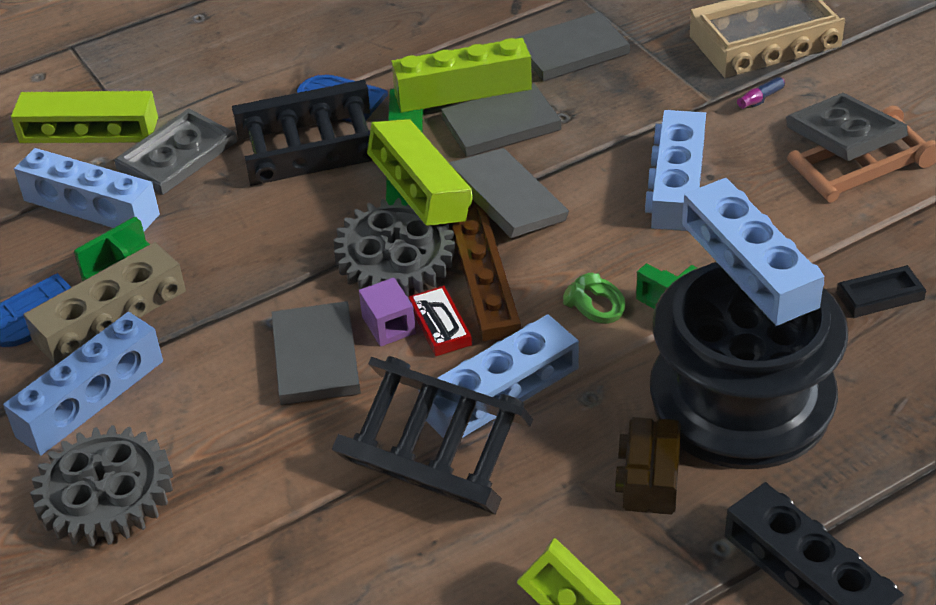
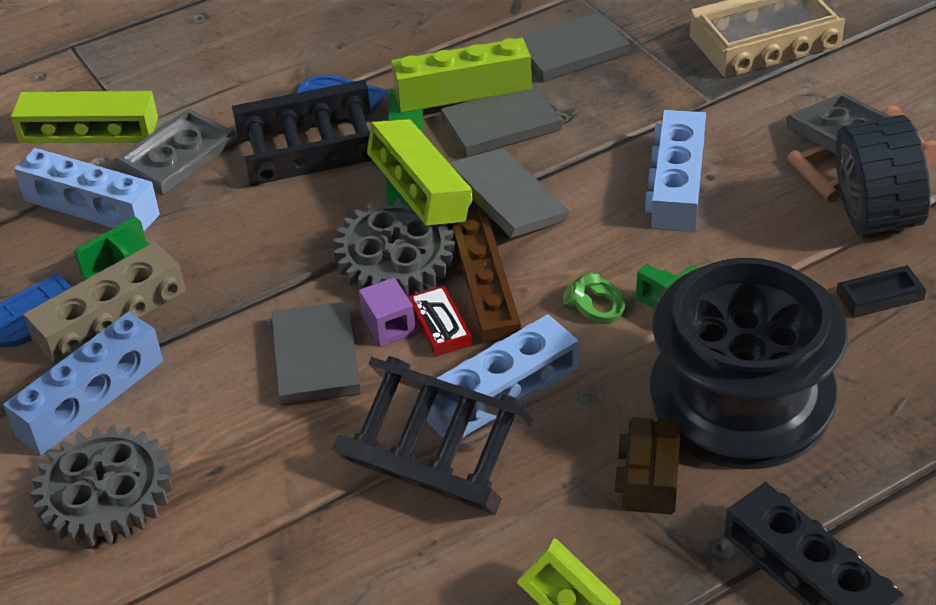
light blue brick [682,178,825,326] -> none
piece [737,77,785,109] -> none
none -> black wheel [835,115,931,236]

